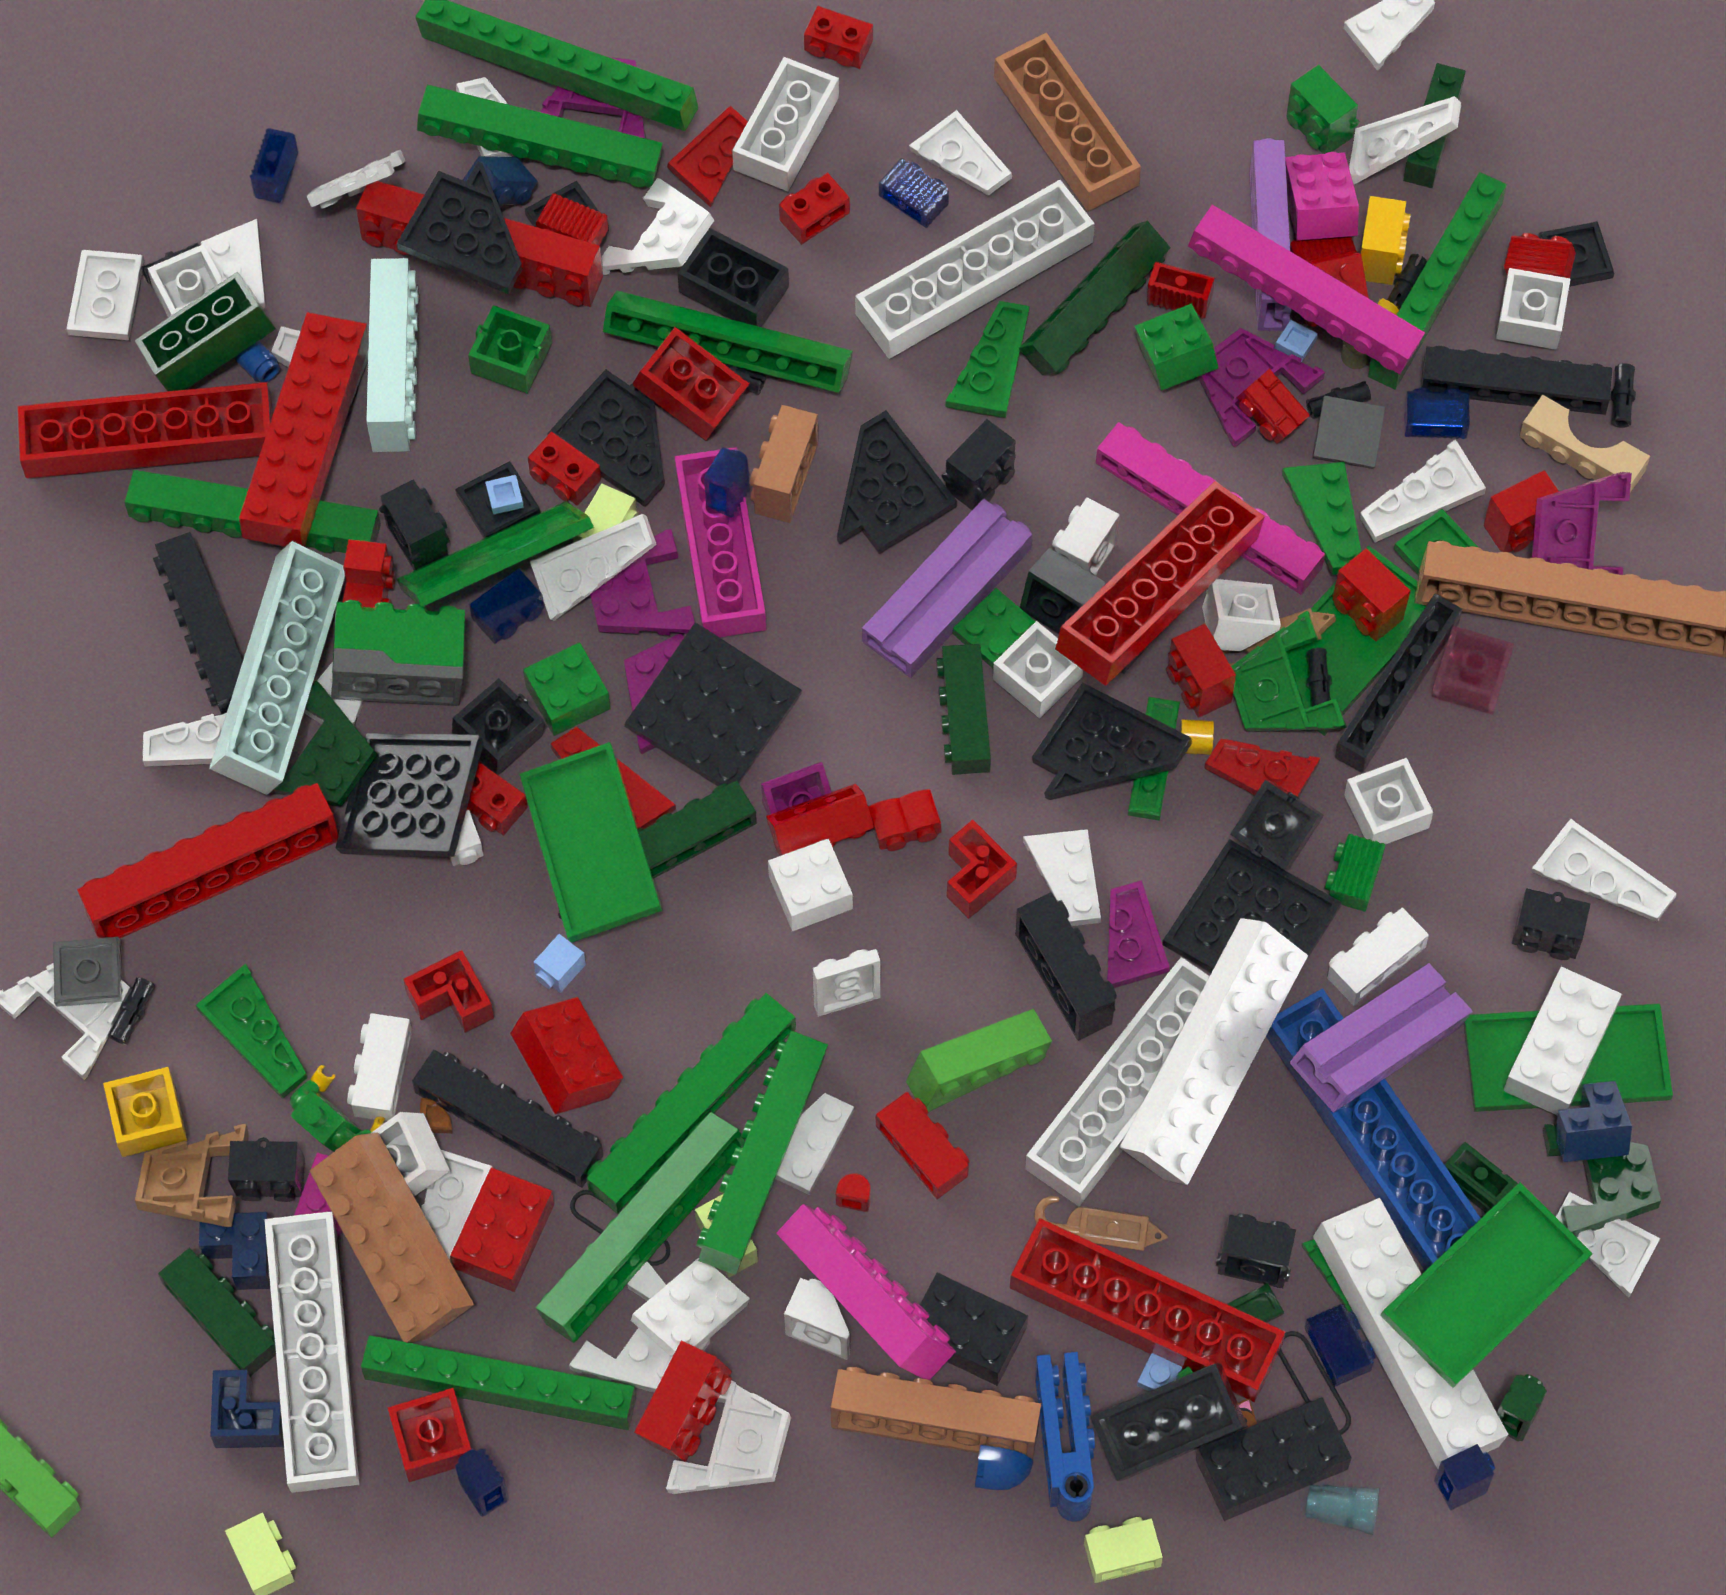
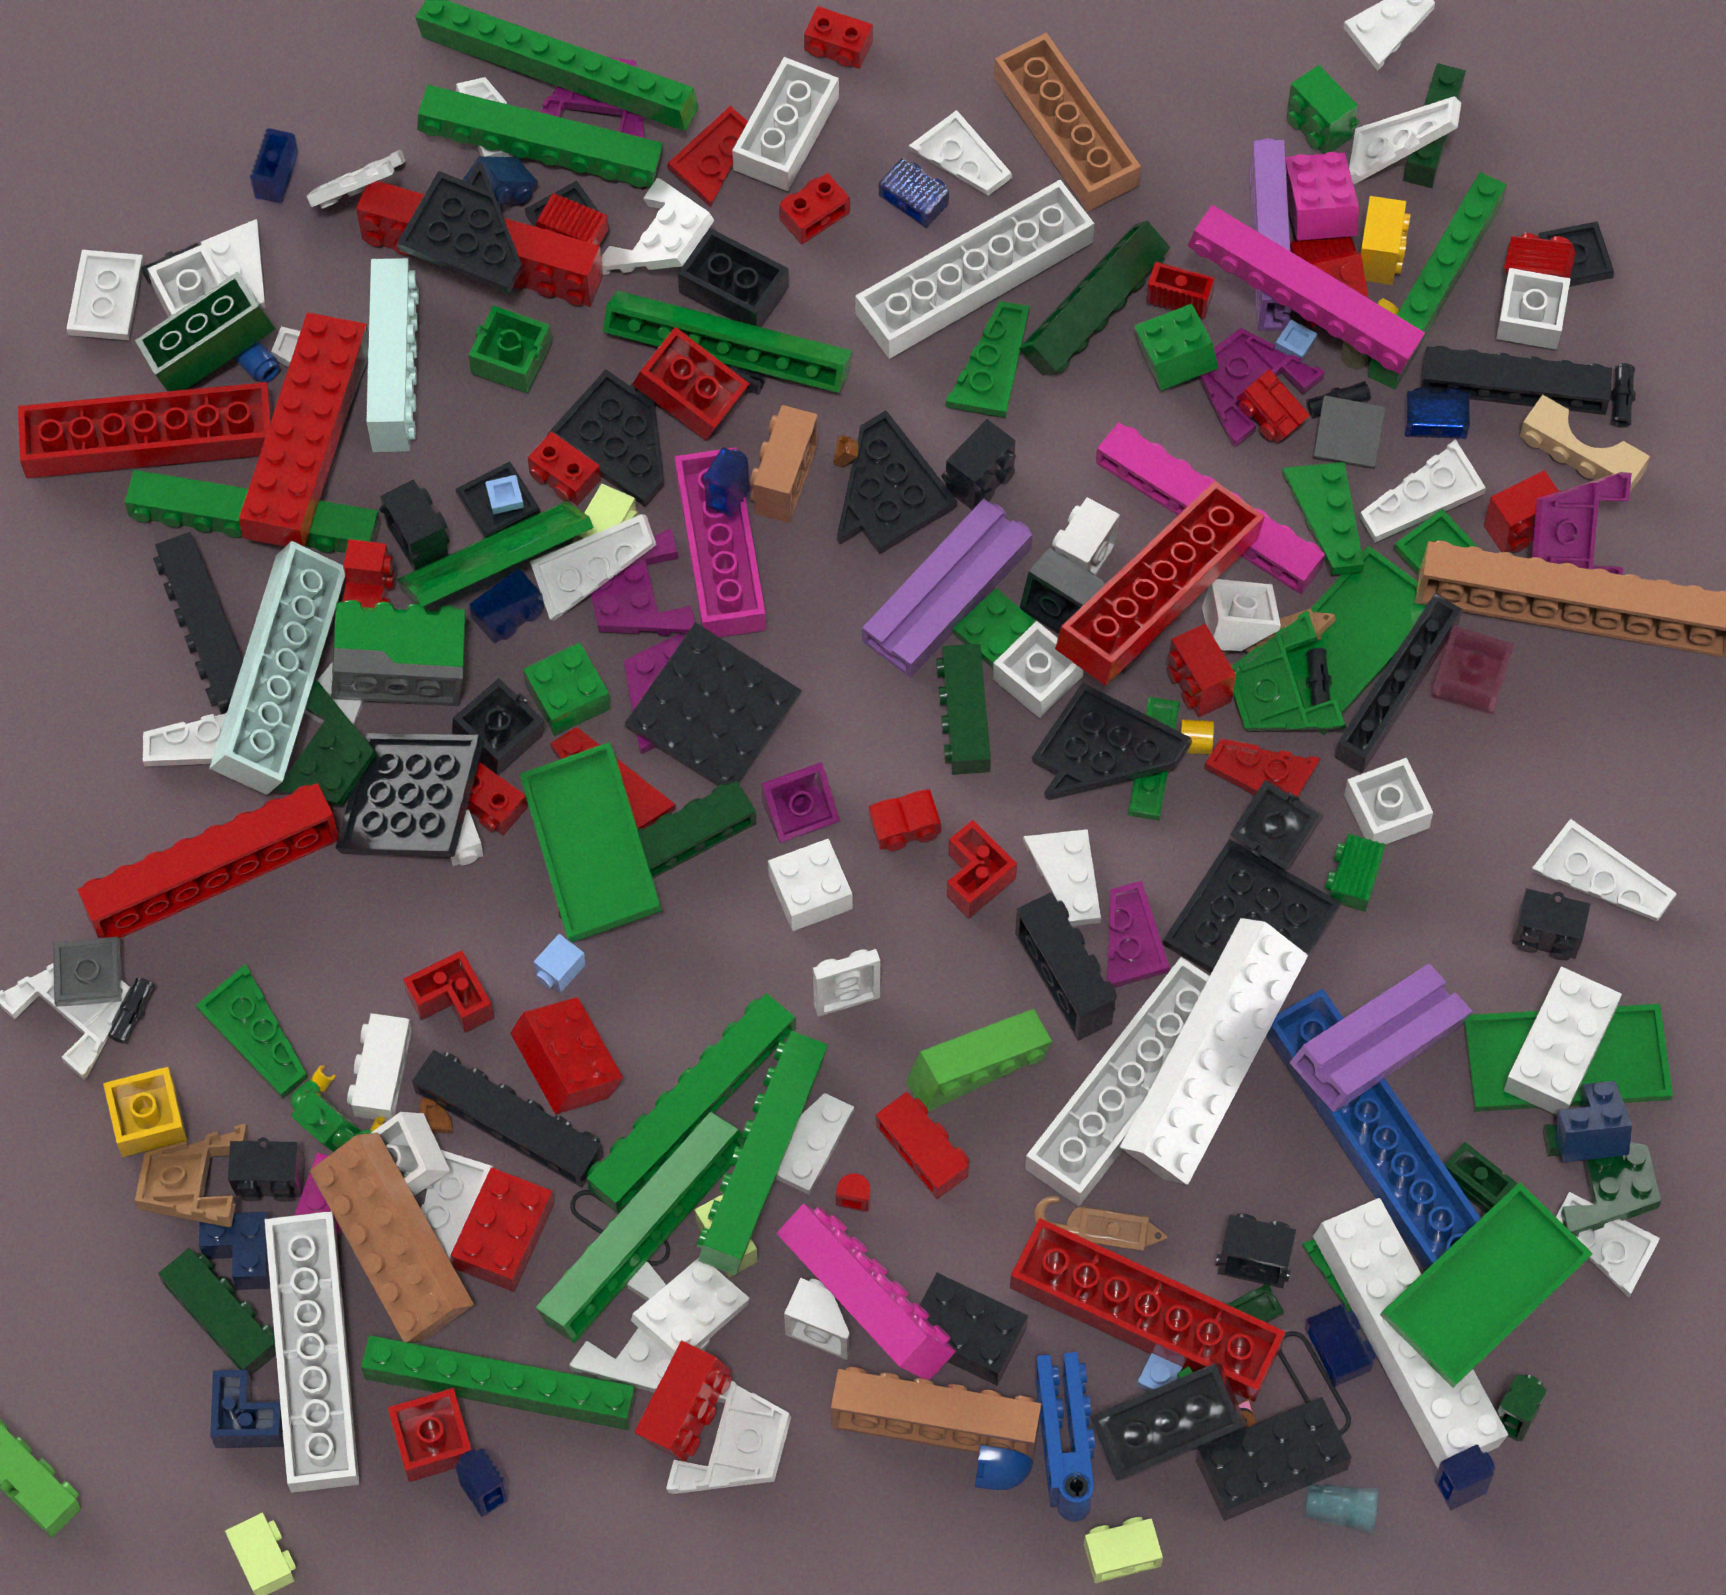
red brick [766,784,874,856] -> none
white brick [1327,907,1429,1006] -> none
red brick [1332,548,1411,642] -> none
black pin [1387,254,1427,310] -> none
none -> dark orange tile [833,435,858,468]

